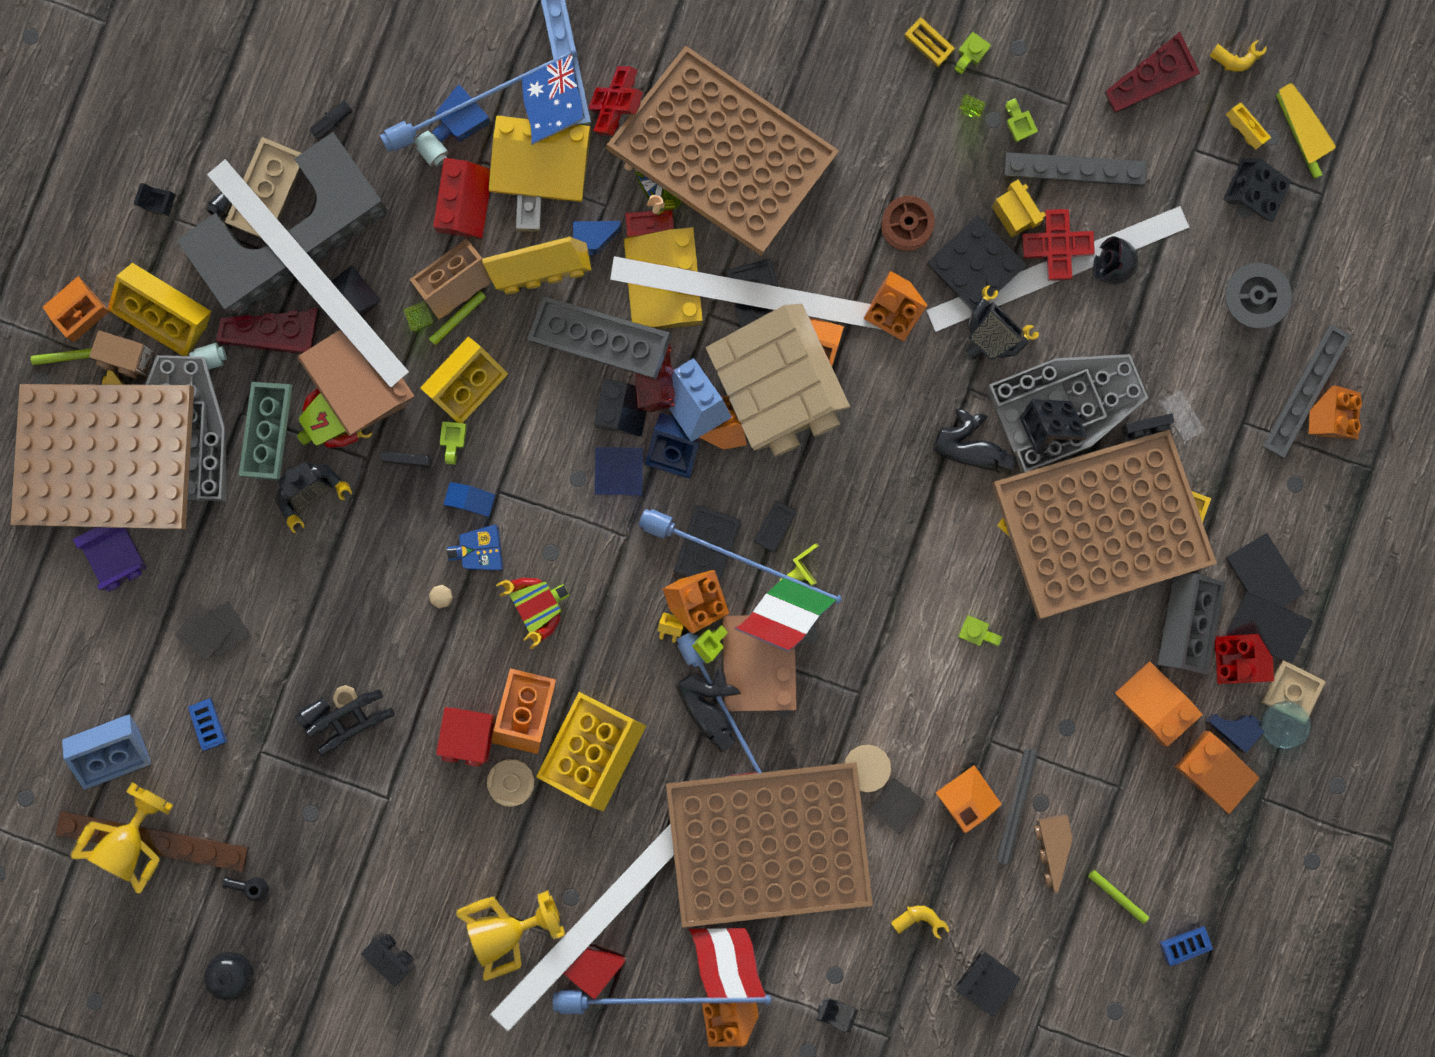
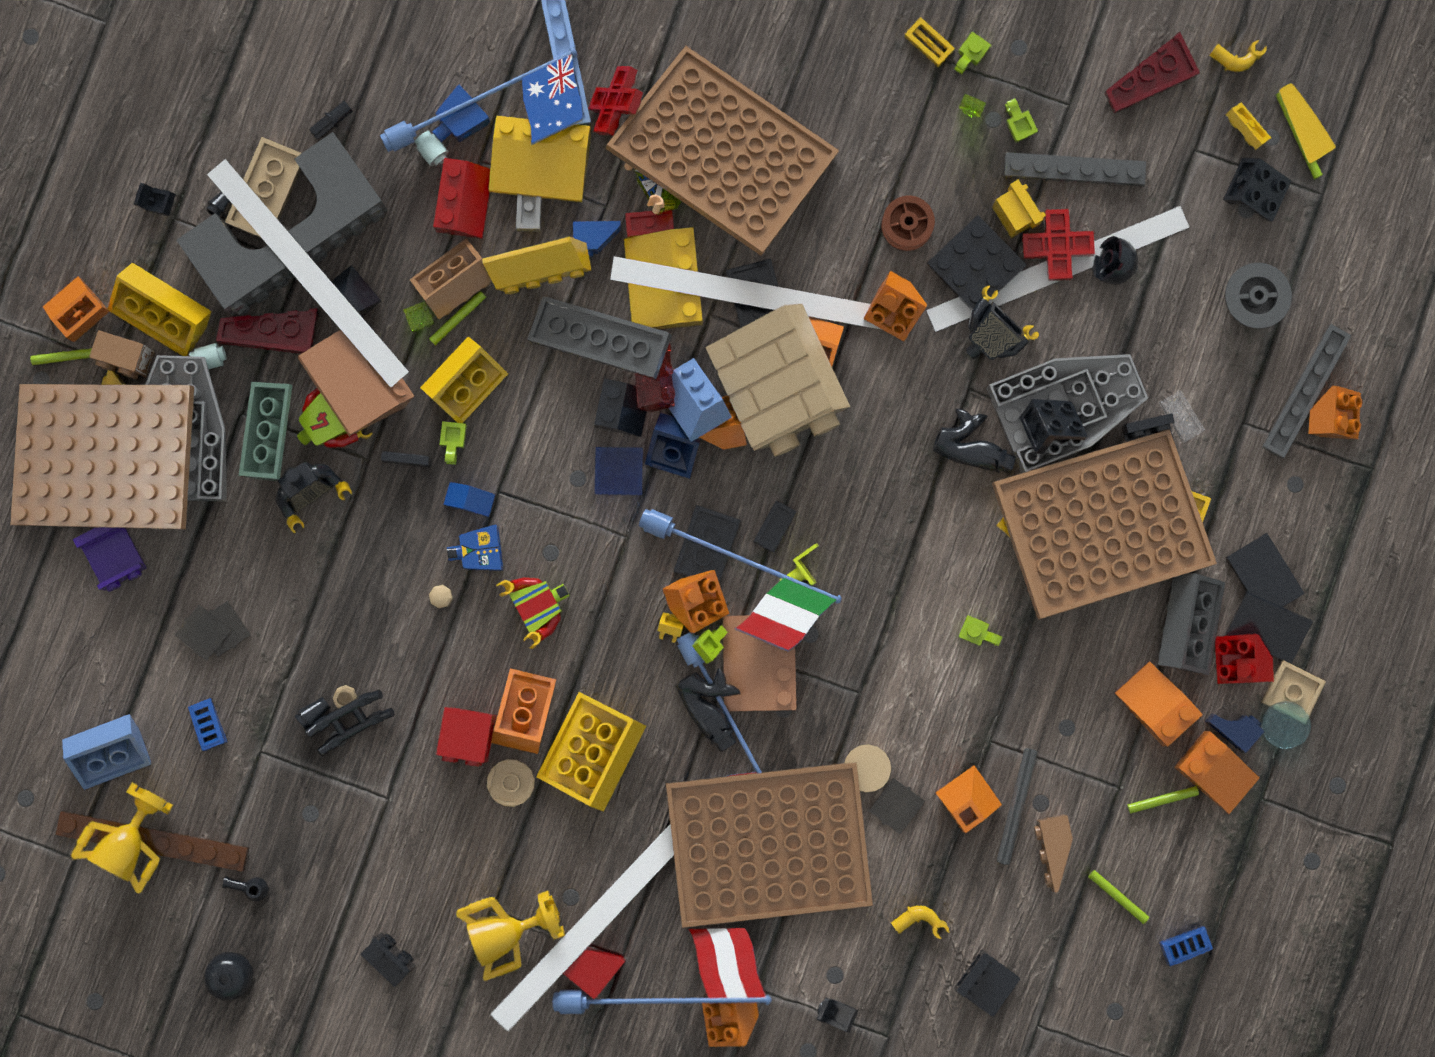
none -> lime bar [1127,786,1199,814]

